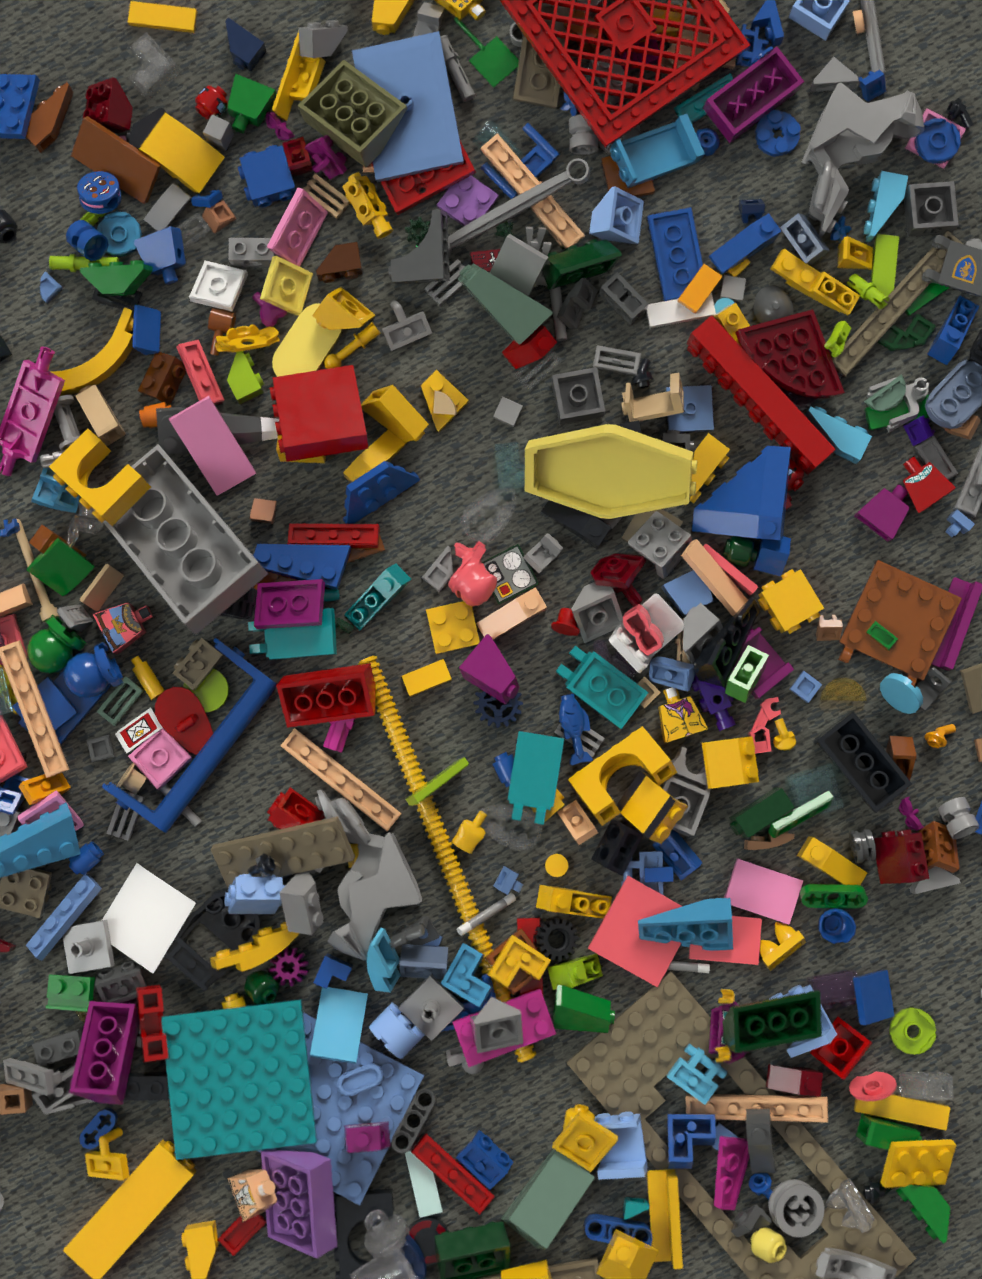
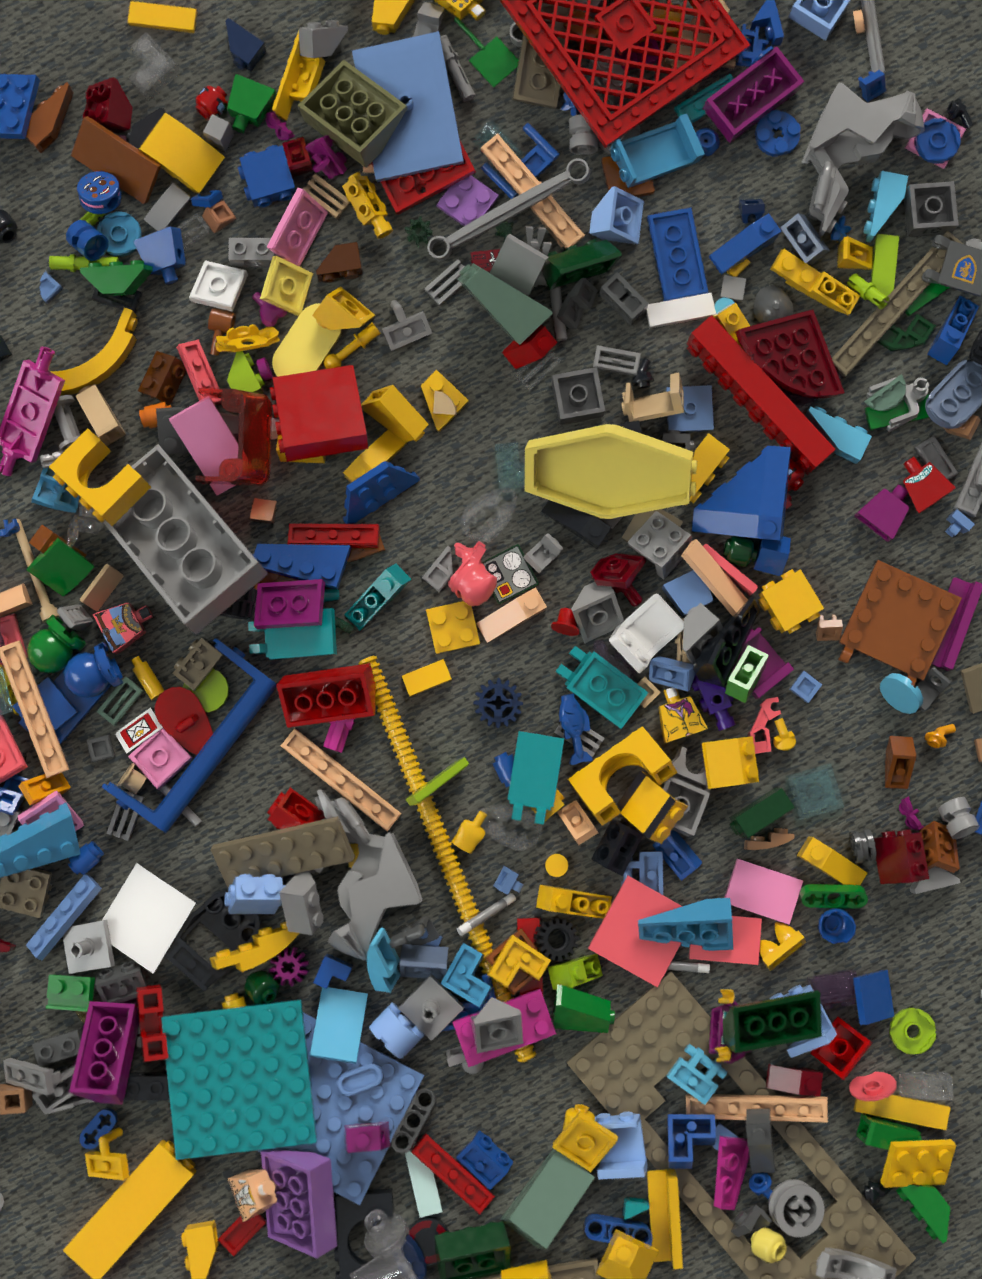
blue slope [132,305,161,355] -> none
black plate [248,854,276,877] -> none
dark grey arch [388,209,450,285] -> none
magenta slope [459,634,520,704] -> none
light grey tile [493,396,523,427] -> none
coral brick [623,604,664,656] -> none
blue piece [644,867,673,883] -> none
light orange tile [678,264,722,314] -> none
tile [768,791,833,838] -> none
light grey slope [810,57,858,92] -> none
black slope [814,711,912,813] -> none
clear yellow tile [820,678,867,701] -> none
lime bar [824,321,851,358] -> none
clear tile [825,1178,875,1233] -> none
green piece [866,621,898,651] -> none
dark purple tile [903,416,935,446] -> none
none -> clear red windscreen [196,388,272,486]
none -> magenta tile [256,357,273,381]

